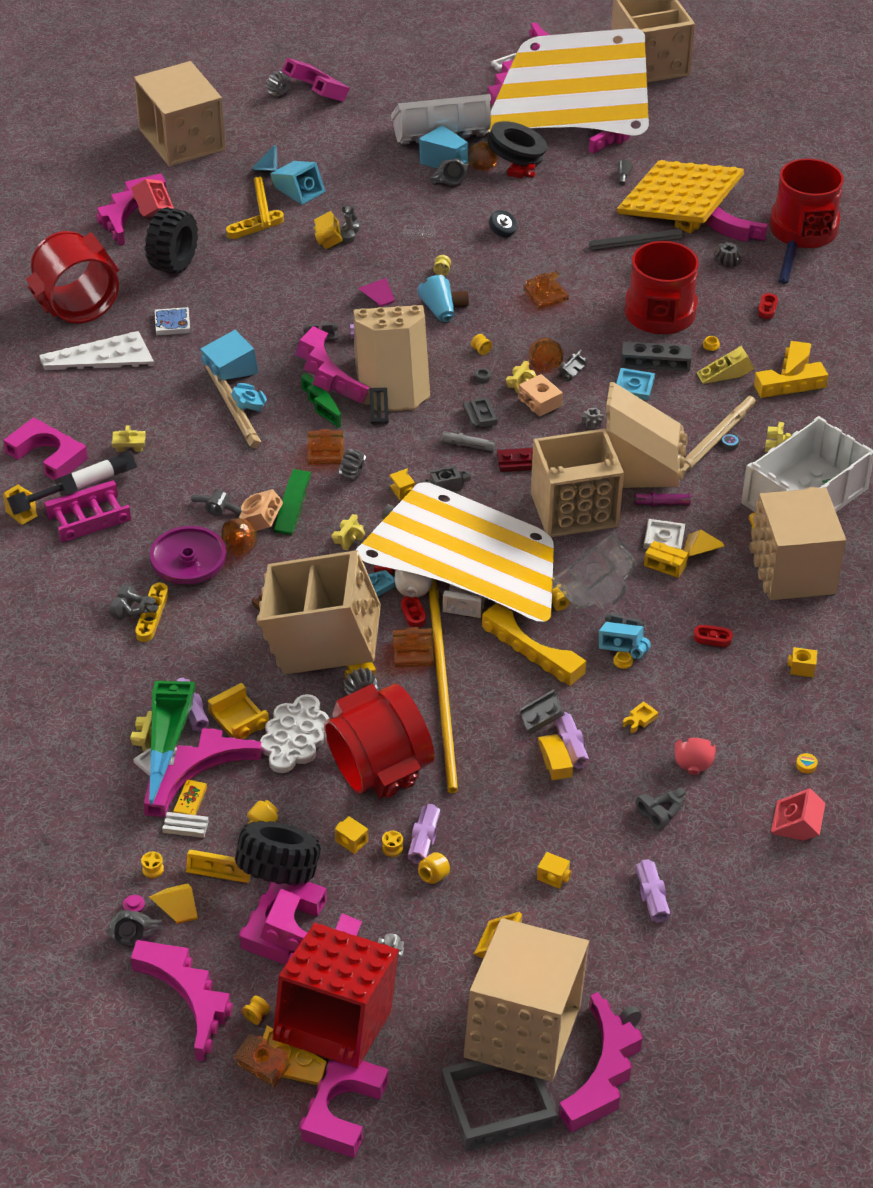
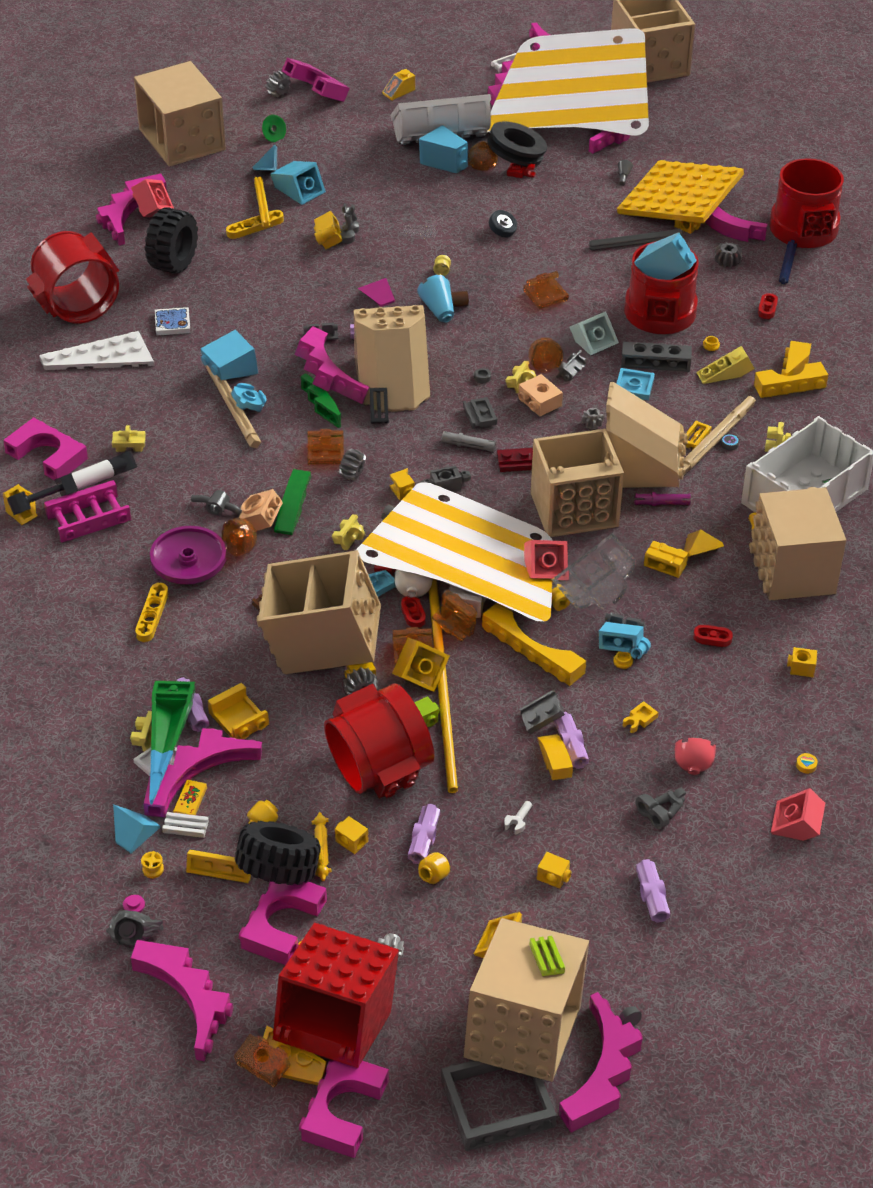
dark grey piece [109,584,159,619] -> none
yellow slope [149,883,198,924] -> none
yellow wheel [242,996,271,1025] -> none
white plate [260,694,329,773] -> none
dark pink arch [260,888,362,952] -> none
yellow wheel [382,831,403,857] -> none
dark grey hair [430,158,468,186] -> none
yellow wheel [471,334,492,355] -> none
white tile [643,519,685,549] -> none
none -> medium azure slope [113,804,161,853]
none -> green piece [262,114,286,142]
none -> yellow wheel [312,812,332,881]
none -> yellow slope [382,69,415,100]
none -> yellow slope [392,638,450,692]
none -> lime brick [414,696,440,727]
none -> clear orange plate [432,589,477,642]
none -> white bar [504,801,532,835]
none -> coral slope [524,540,568,579]
none -> lime tile [529,936,565,976]
none -> light aqua slope [570,312,619,355]
none -> medium azure slope [634,232,697,280]
none -> yellow tile [684,421,712,450]

